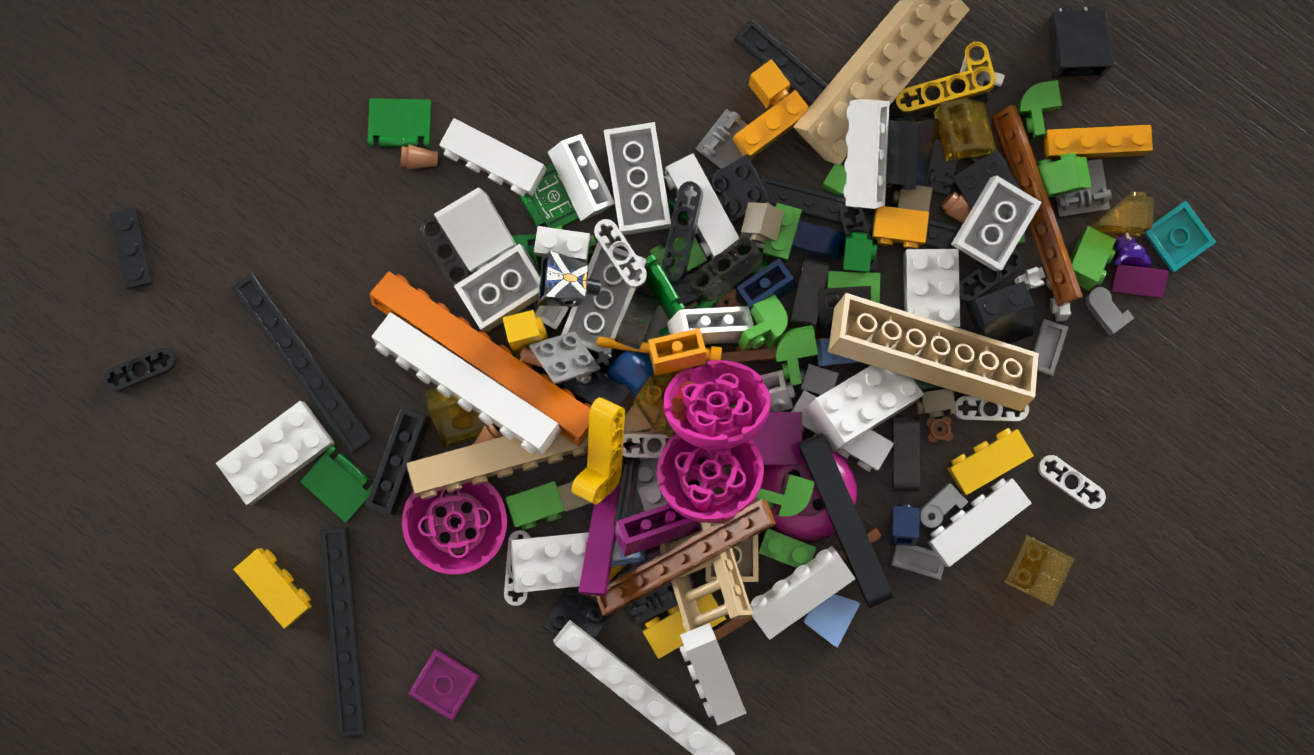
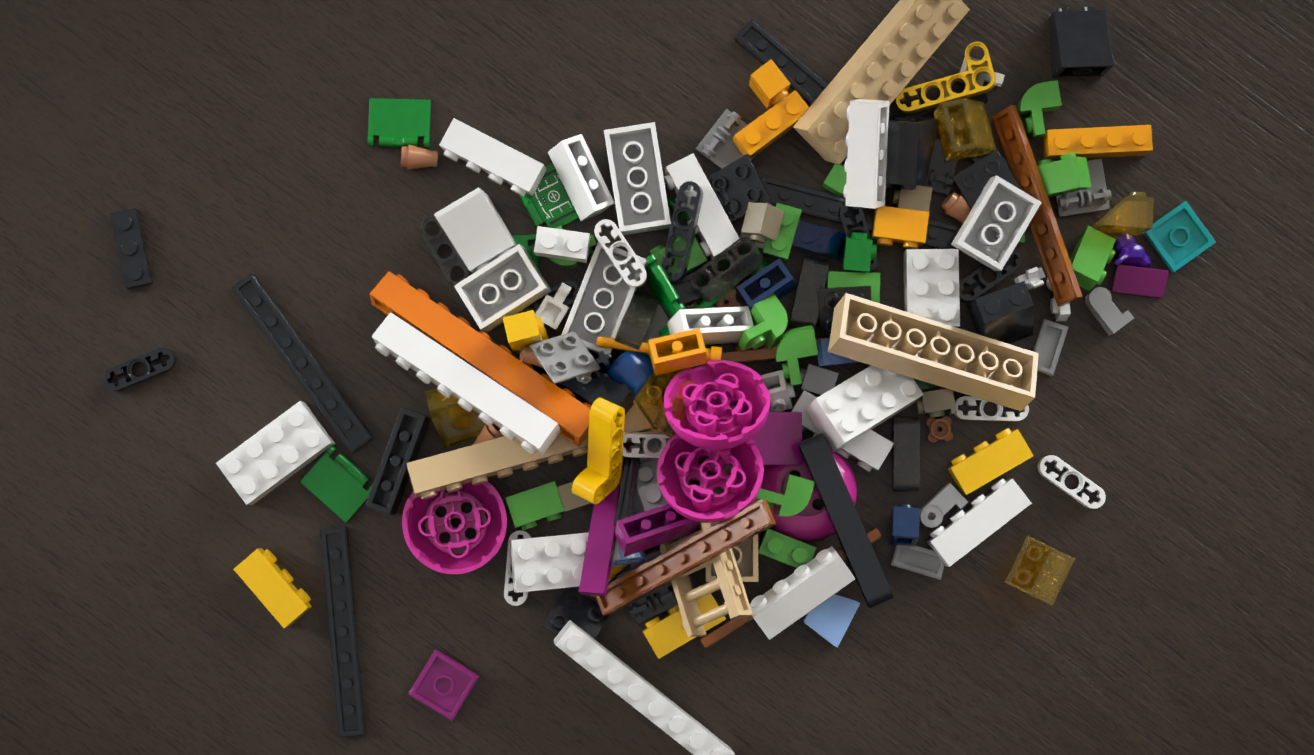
torso [538,250,601,307] -> none
white brick [679,623,746,725] -> none

